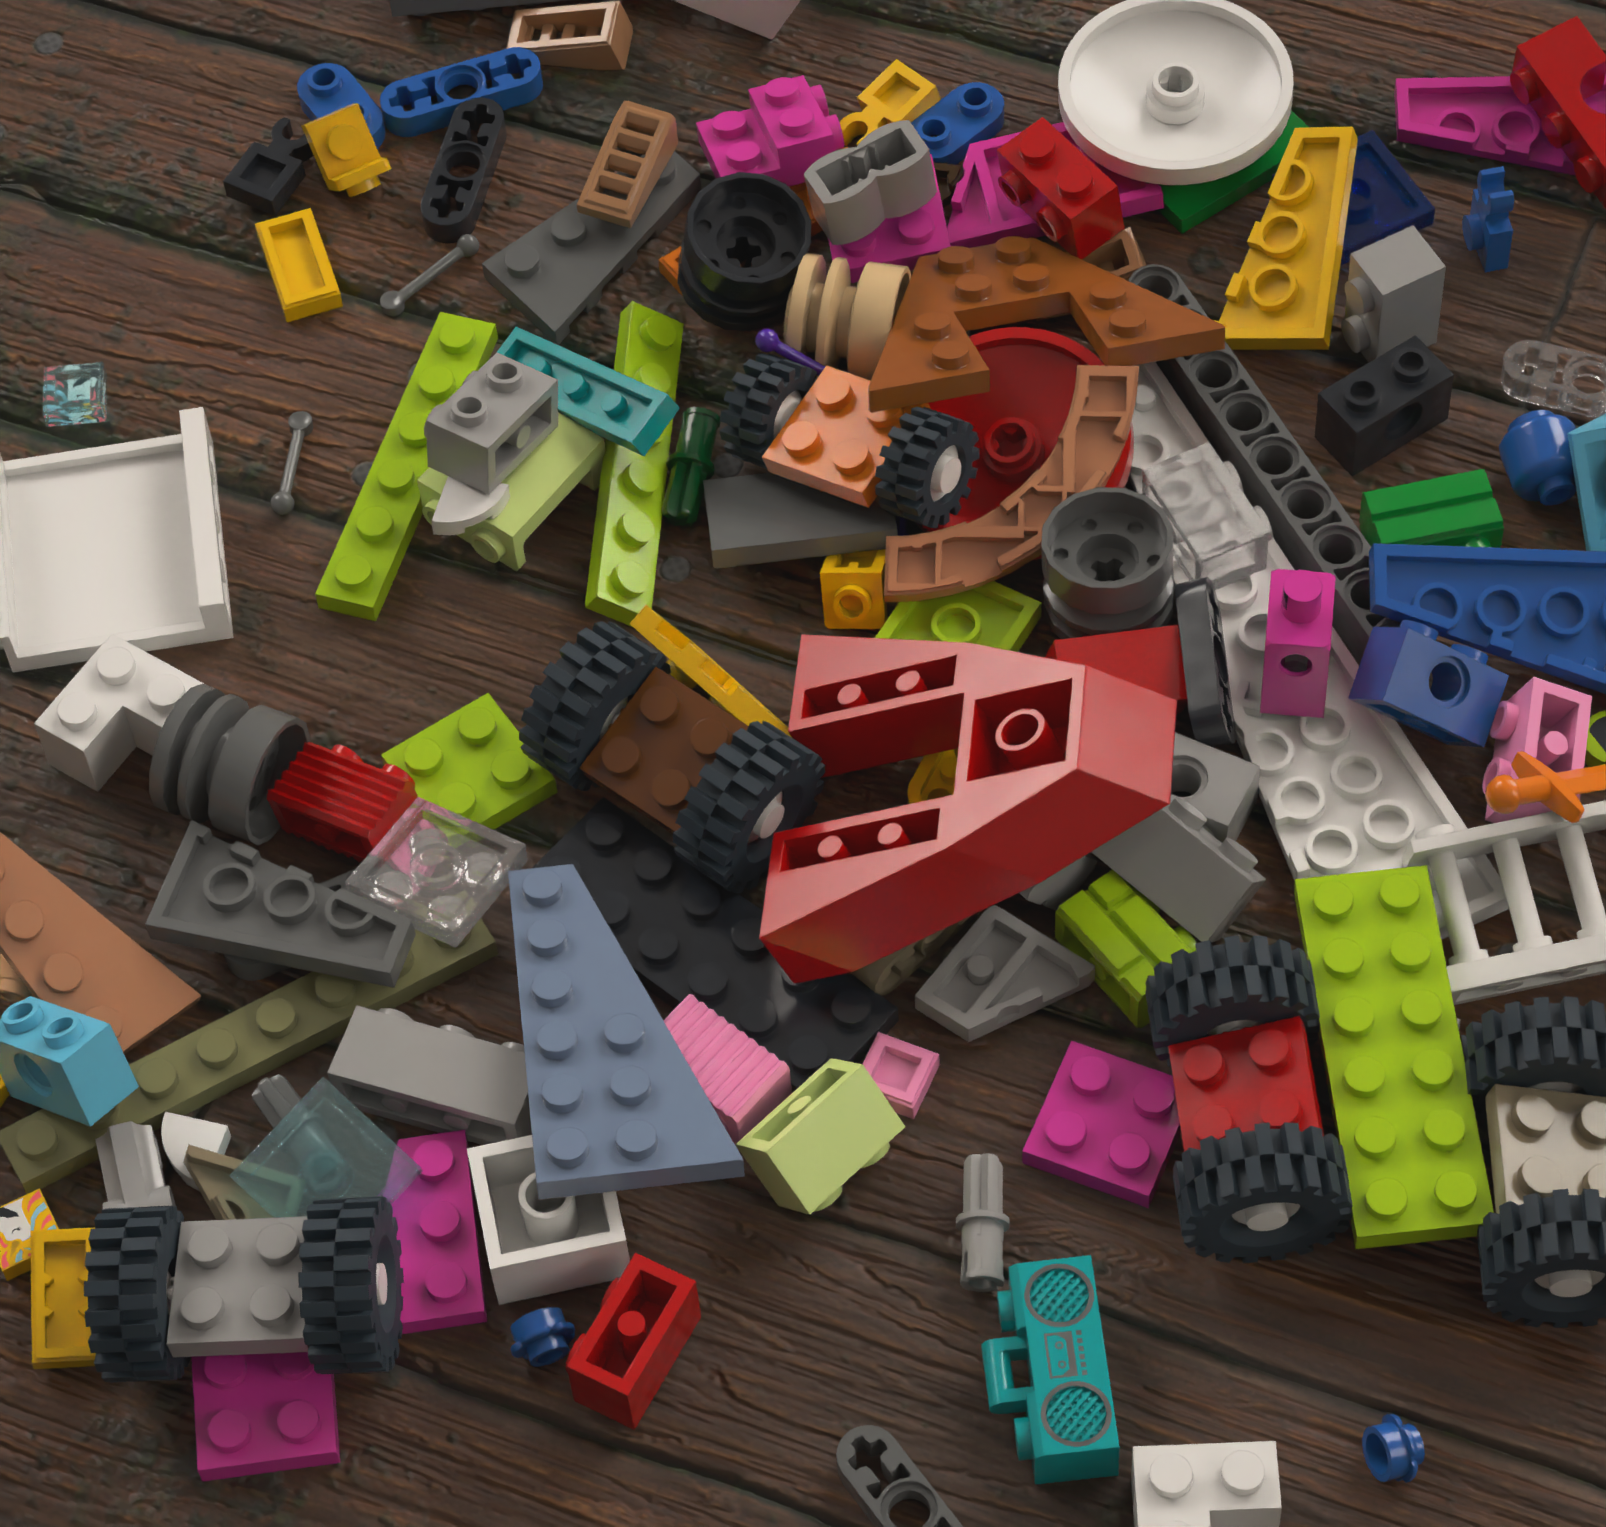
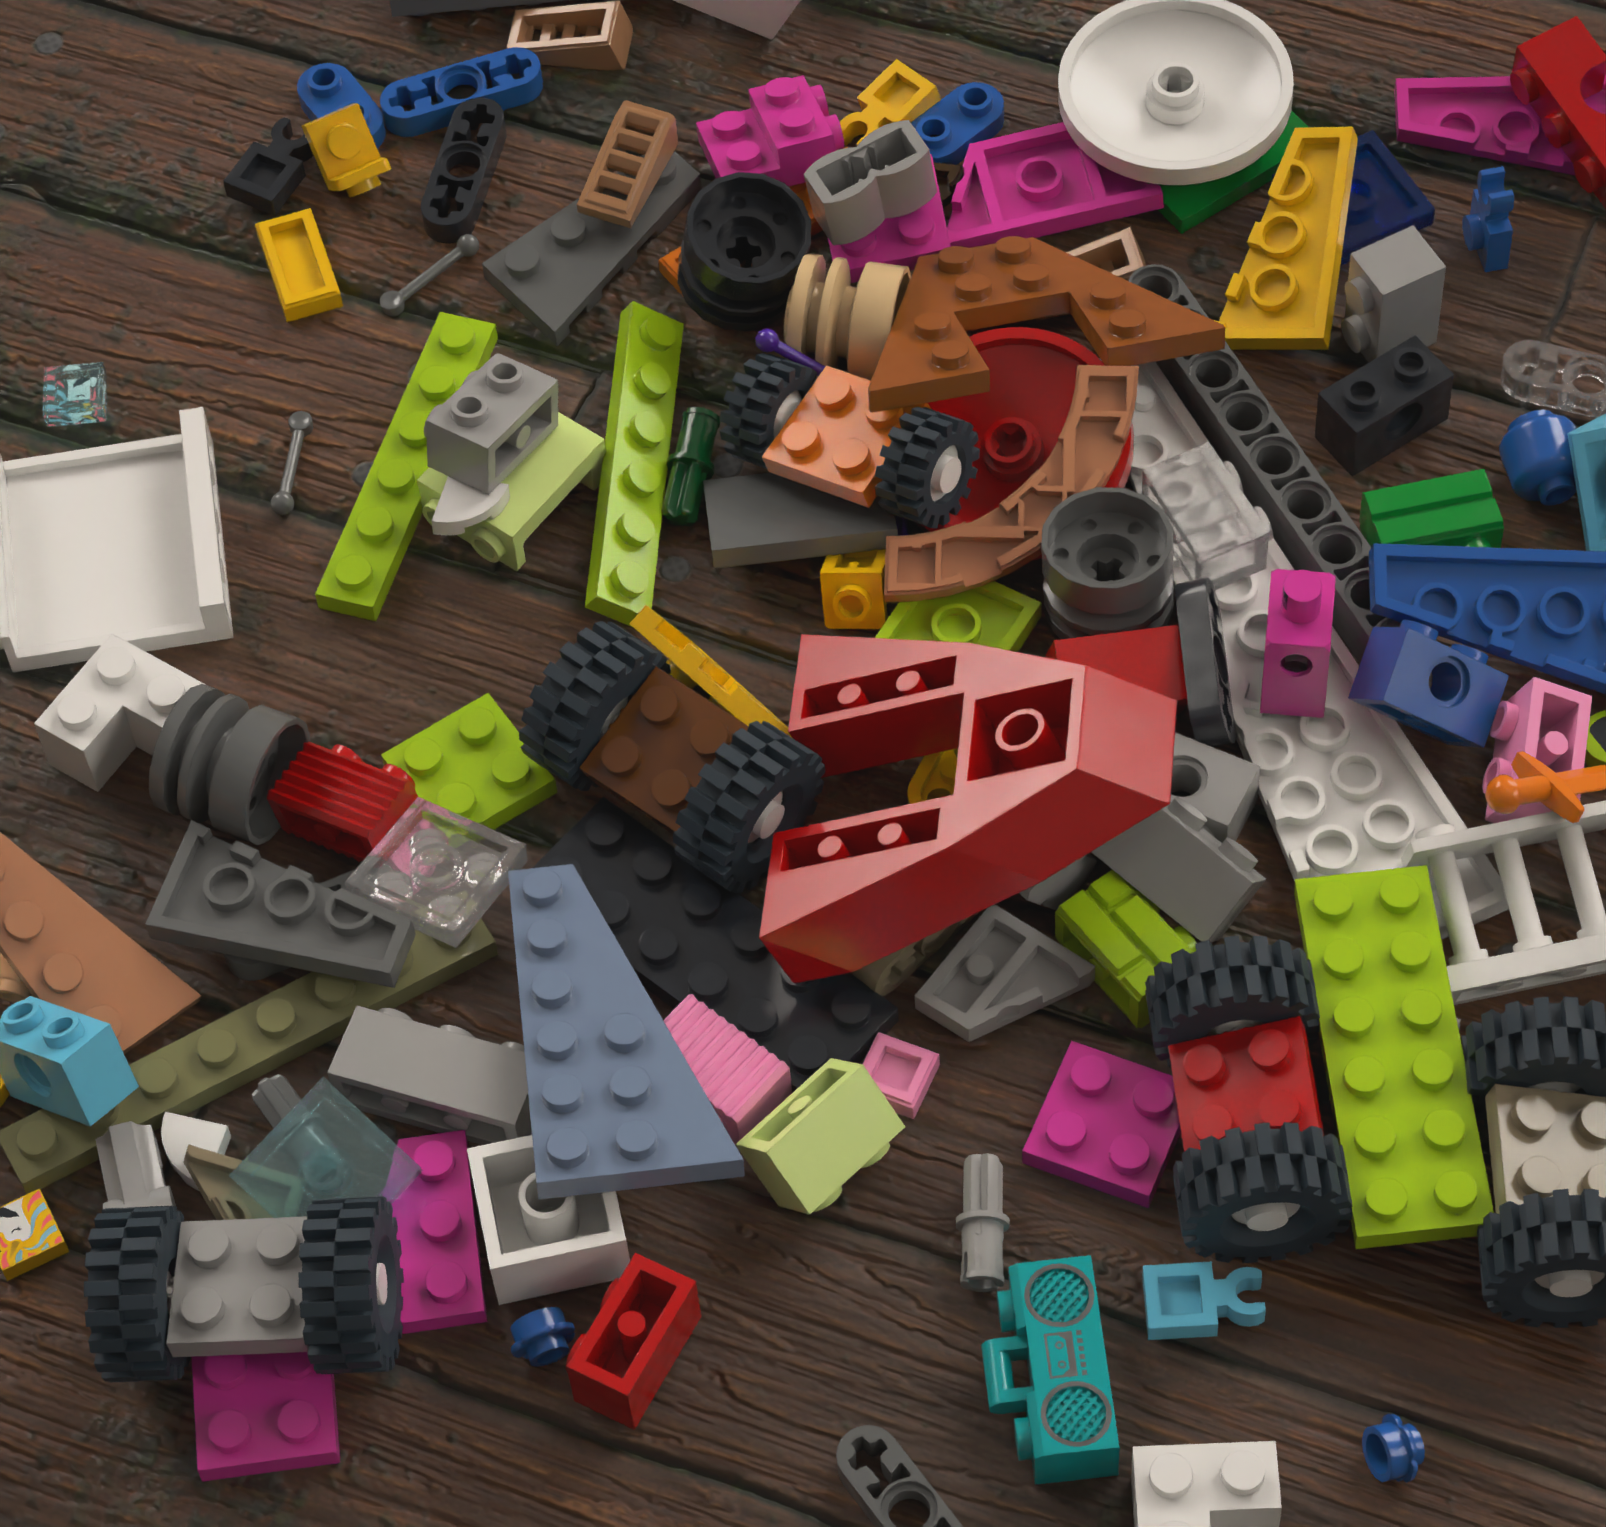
yellow plate [30,1227,96,1369] -> none
teal plate [496,327,680,456] -> none
red brick [997,117,1125,260] -> none
none -> medium azure plate [1142,1261,1266,1340]

